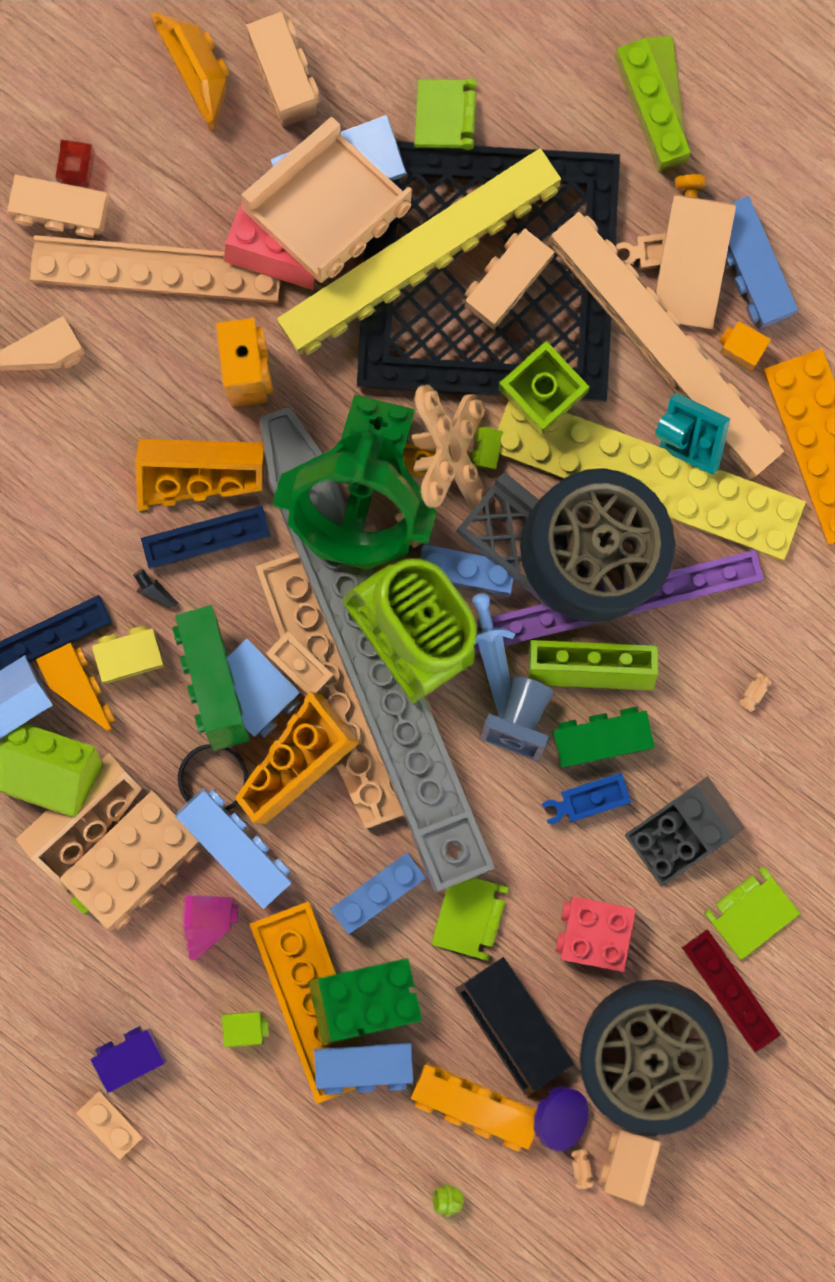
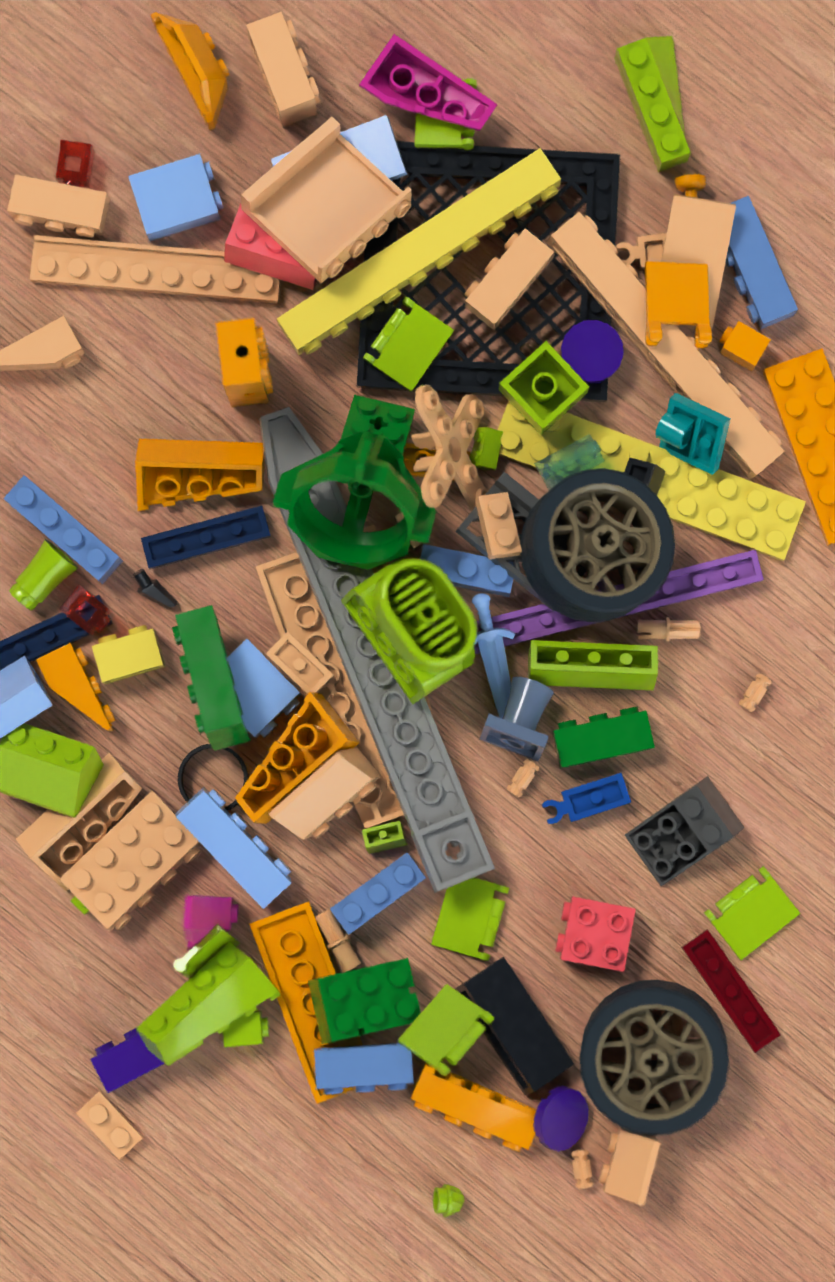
none -> medium blue brick [3,475,123,585]
none -> lime plant [9,539,78,611]
none -> clear red window [59,585,112,636]
none -> light blue brick [128,154,224,242]
none -> lime wedge [136,942,281,1066]
none -> lime piece [174,924,240,979]
none -> light nougat slope [269,747,381,840]
none -> light nougat axle [316,909,361,972]
none -> dark pink wedge [359,34,498,131]
none -> lime piece [362,820,407,854]
none -> lime piece [363,297,454,392]
none -> lime piece [398,984,494,1076]
none -> light nougat plate [475,492,522,560]
none -> light nougat piece [507,759,539,797]
none -> clear light blue hinge [534,434,605,490]
none -> dark purple tile [561,320,624,383]
none -> black slope [624,458,665,495]
none -> light nougat axle [638,617,700,642]
none -> light orange flag [645,261,712,348]

